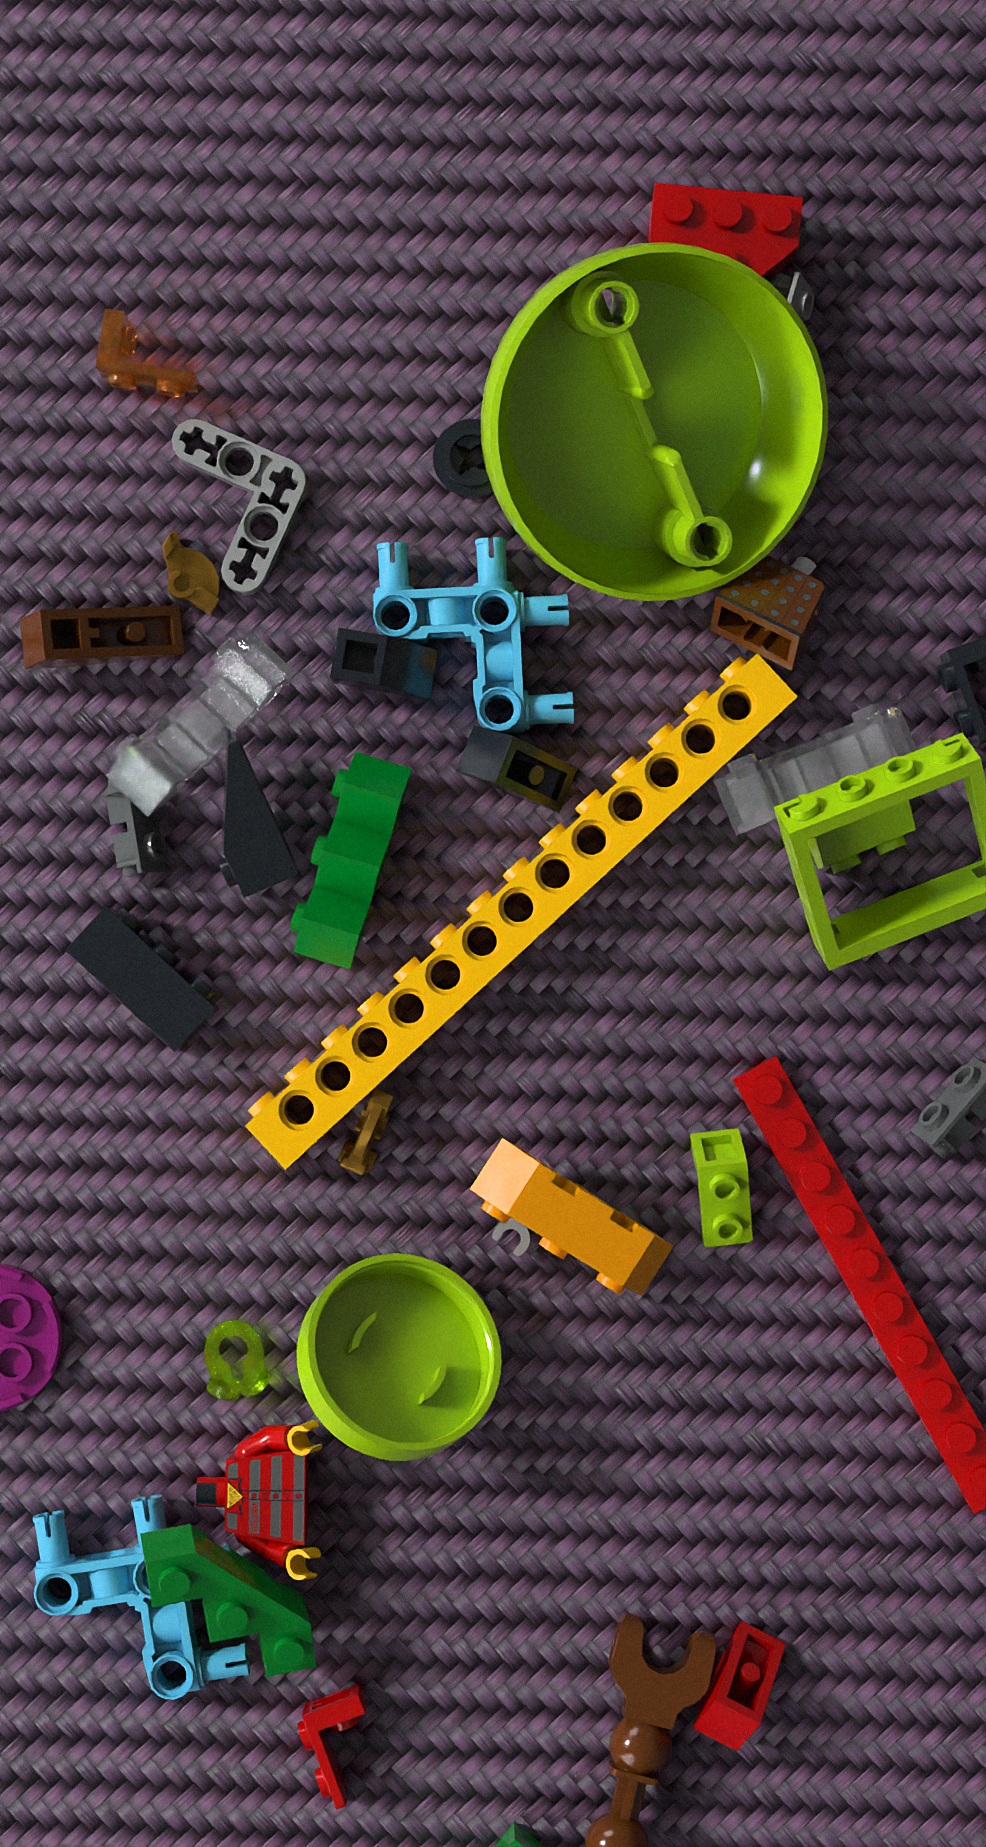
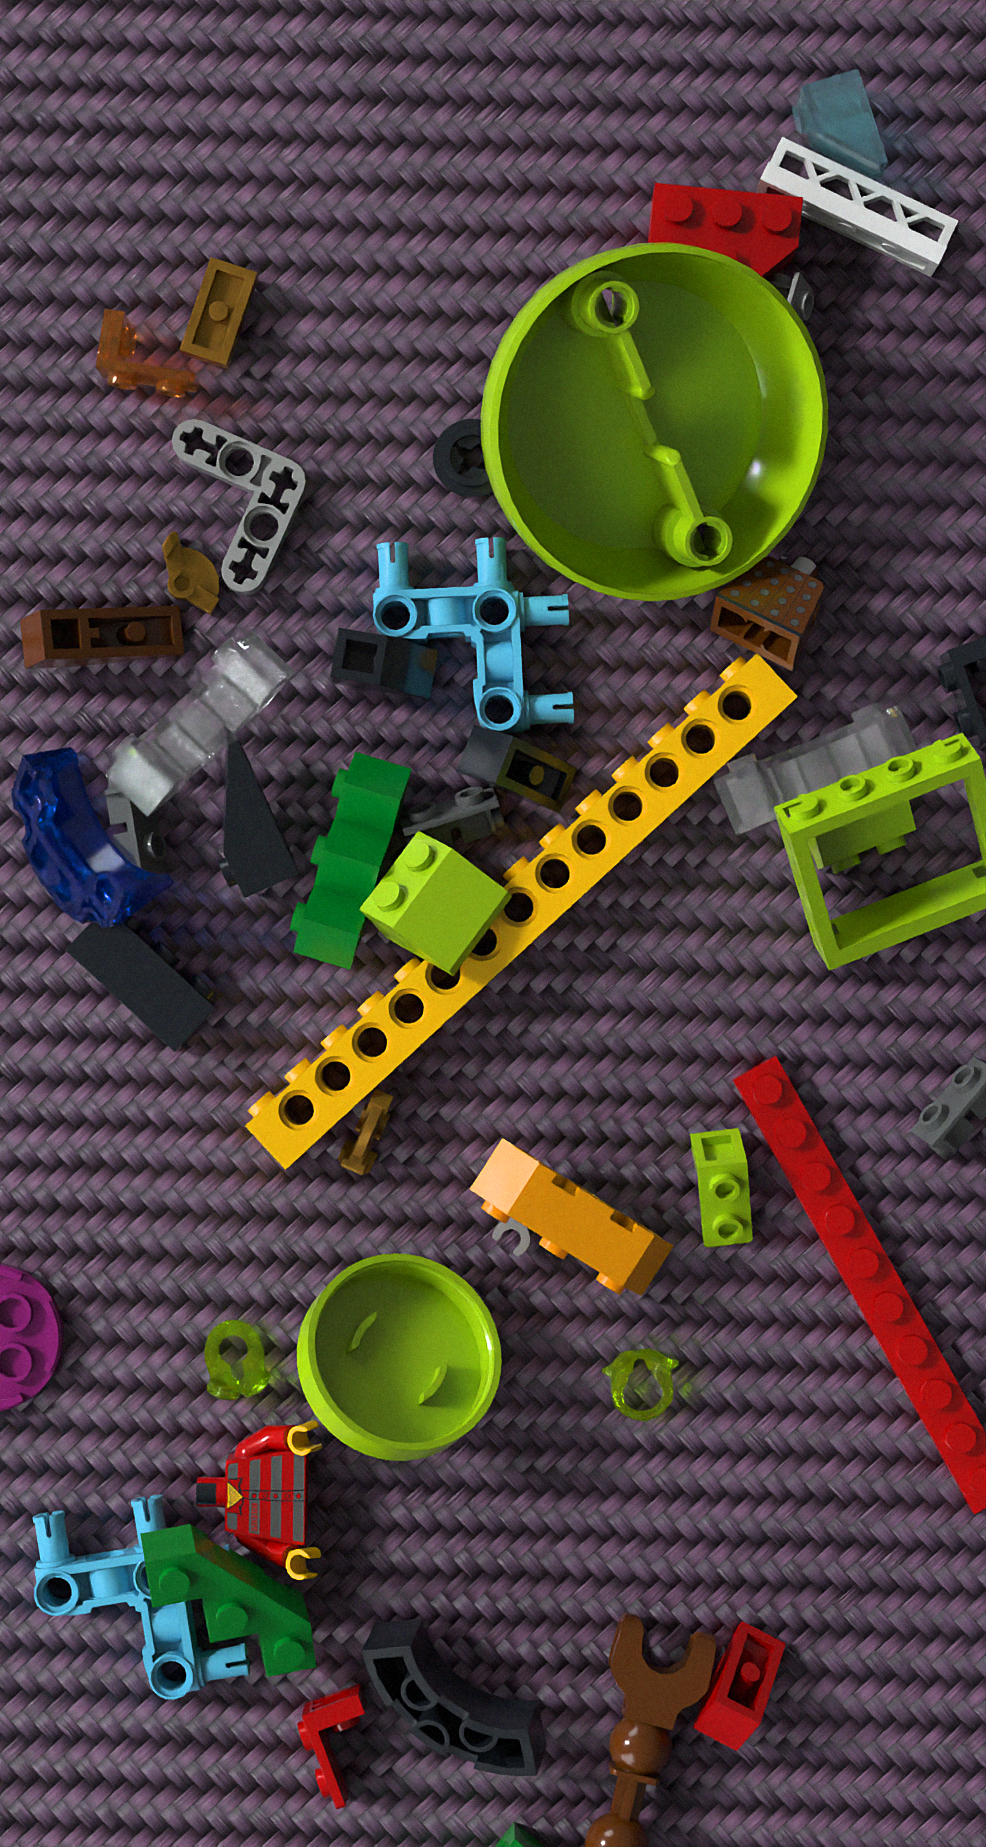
none -> clear blue windscreen [11,747,173,928]
none -> pearl gold plate [179,257,259,369]
none -> lime slope [359,831,512,976]
none -> black brick [362,1618,547,1776]
none -> dark grey hinge [399,787,505,848]
none -> clear neon green piece [602,1348,679,1421]
none -> white fence [756,137,958,277]
none -> clear light blue slope [792,69,888,179]

